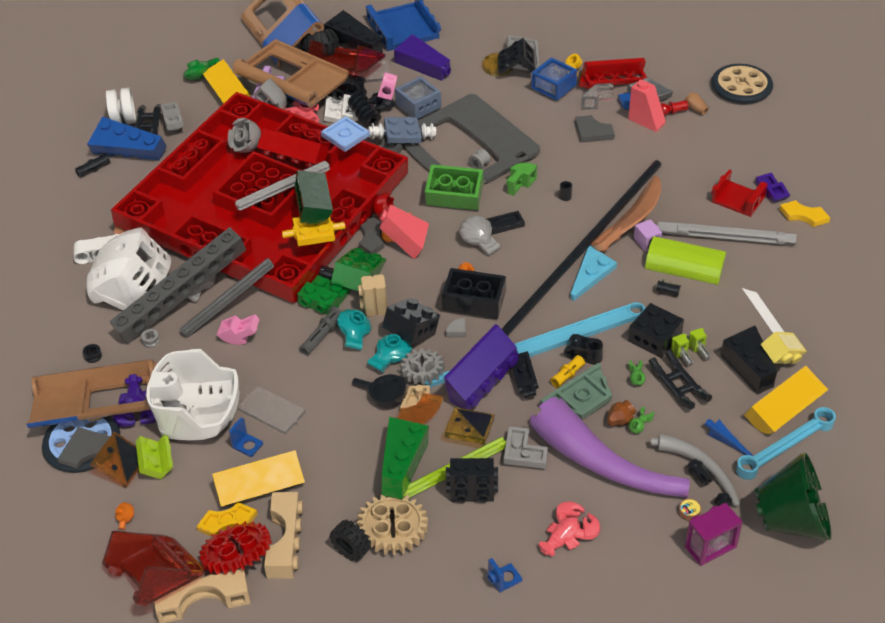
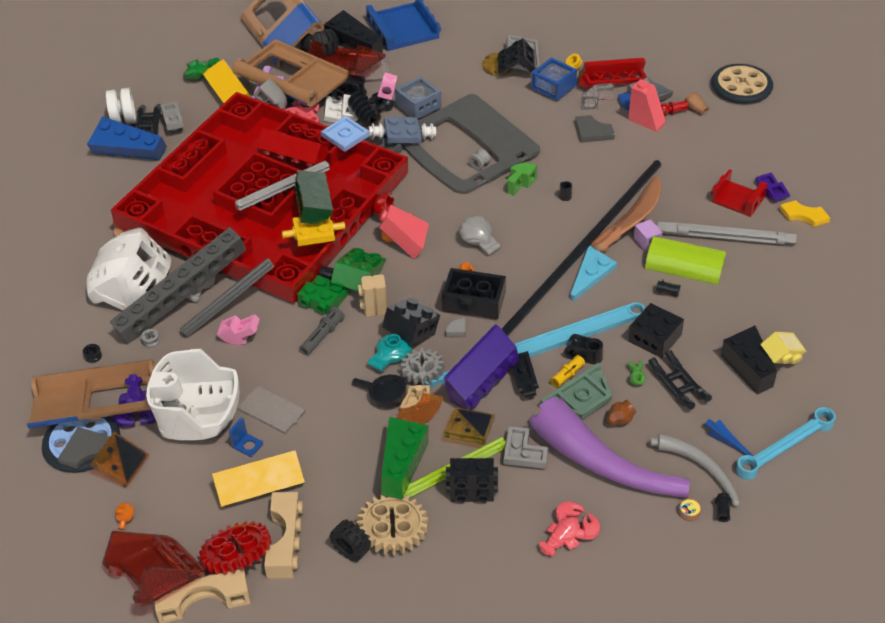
white piece [74,234,119,264] -> none
black pin [75,153,110,178] -> none
lime bracket [136,435,173,479] -> none
yellow tile [196,502,258,537] -> none
light grey cylinder [228,118,261,153] -> none
teal animal [337,309,372,351] -> none
dark grey tile [359,217,385,254] -> none
dark purple slope [394,34,451,81] -> none
bright green brick [425,164,484,210] -> none
black tile [486,211,525,235] -> none
blue bracket [487,558,523,593] -> none
bright green arm [628,407,654,434] -> none
lime piece [671,328,711,366] -> none
magenta piece [685,503,742,566] -> none
black pin [687,459,714,487] -> none
white sticker [742,288,784,333] -> none
yellow brick [744,366,828,434] -> none
dark green cone [755,453,832,541] -> none

